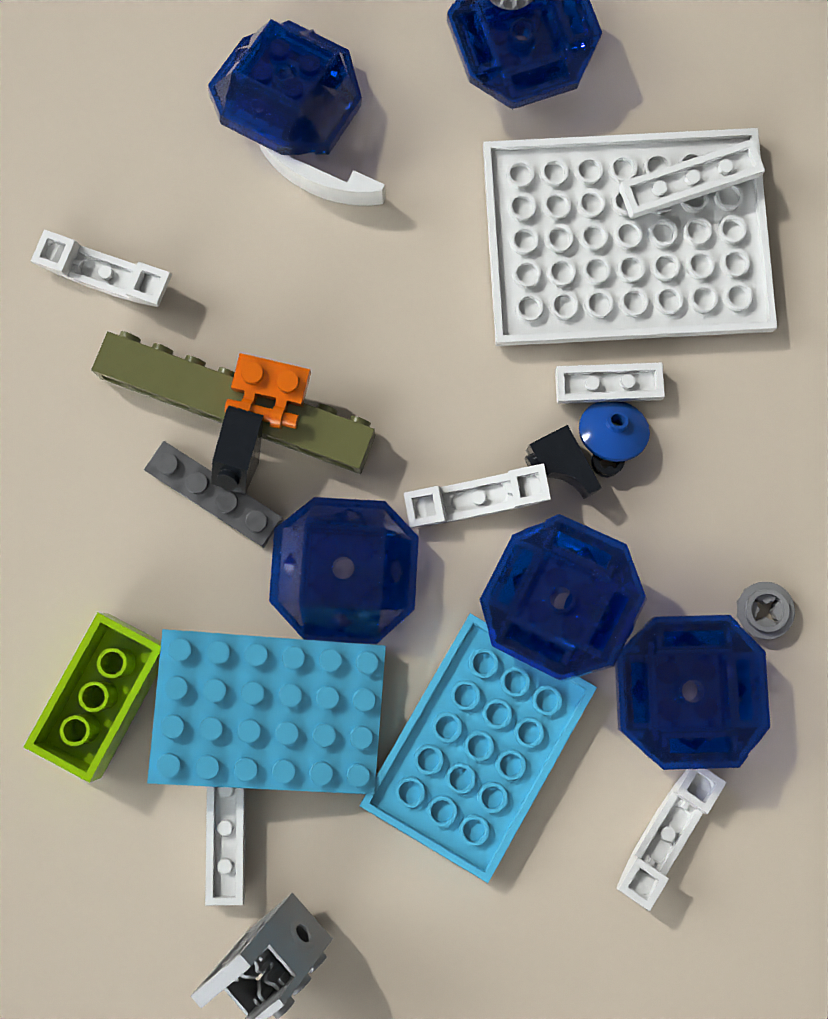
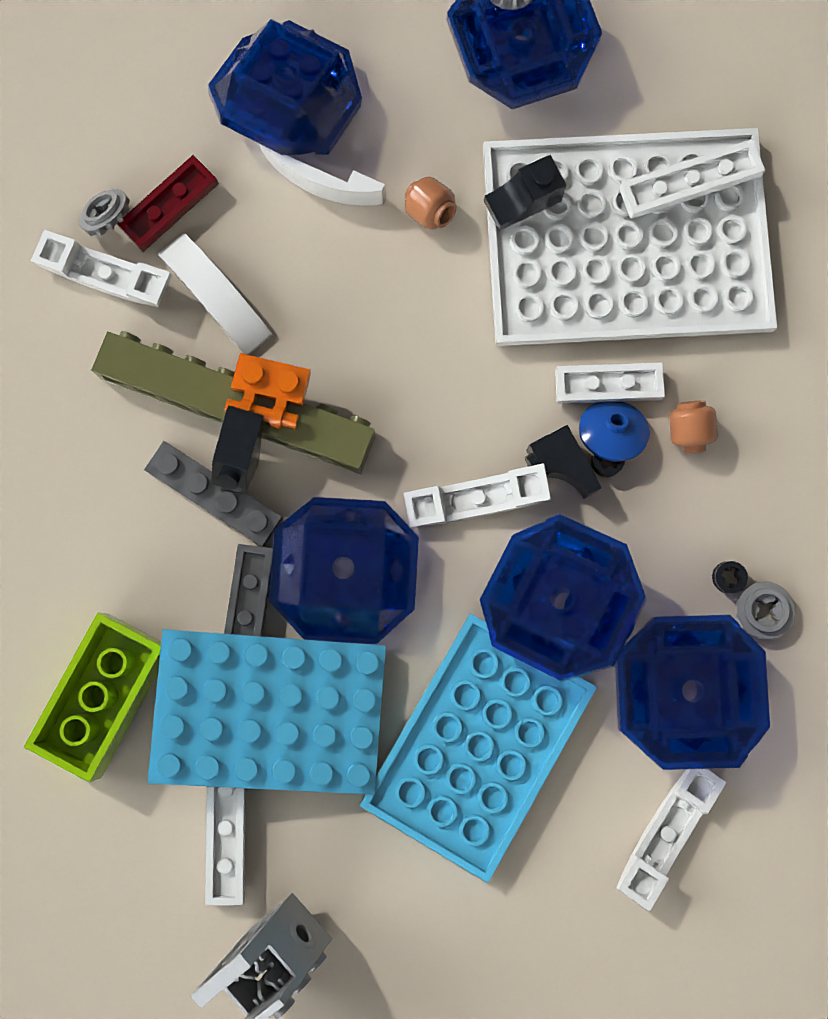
none -> light grey gear [79,189,130,236]
none -> dark red plate [117,155,219,252]
none -> white slope [158,233,273,355]
none -> flat silver plate [224,544,275,636]
none -> nougat head [405,177,456,230]
none -> black arch [484,154,567,231]
none -> nougat head [669,400,718,453]
none -> black bush [712,561,748,593]

